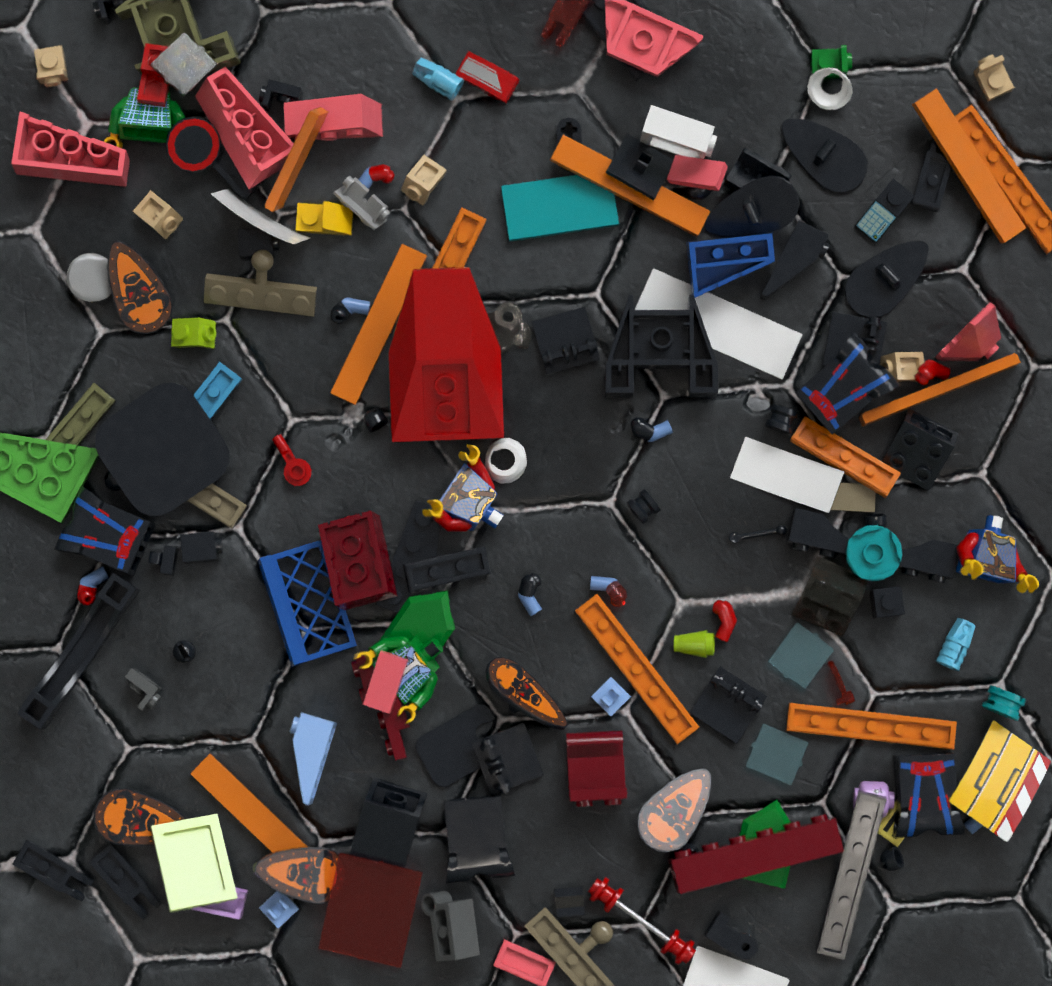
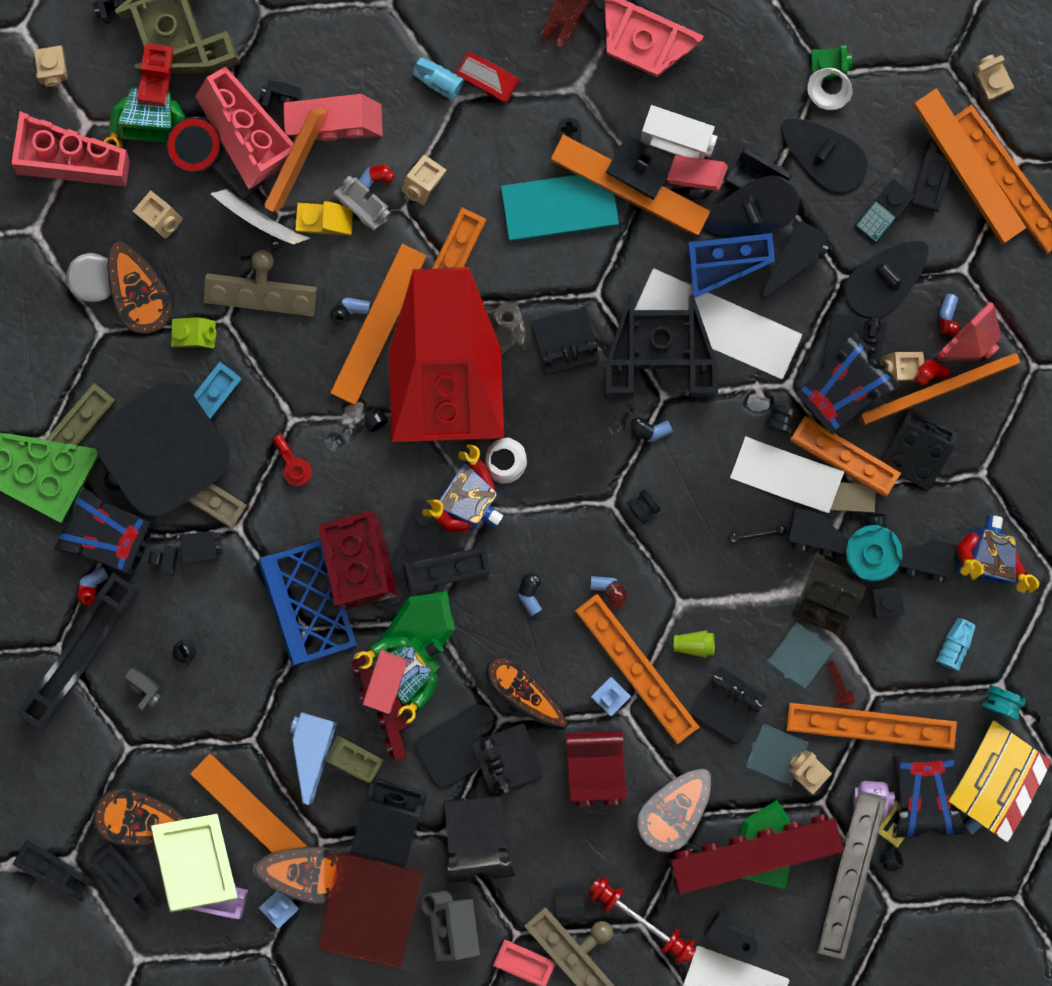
clear smoke piece [150,32,217,97] -> none
red arm [712,600,737,643] -> none
none -> olive plate [324,735,384,784]
none -> tan bracket [787,750,832,794]
none -> arm [939,294,960,337]

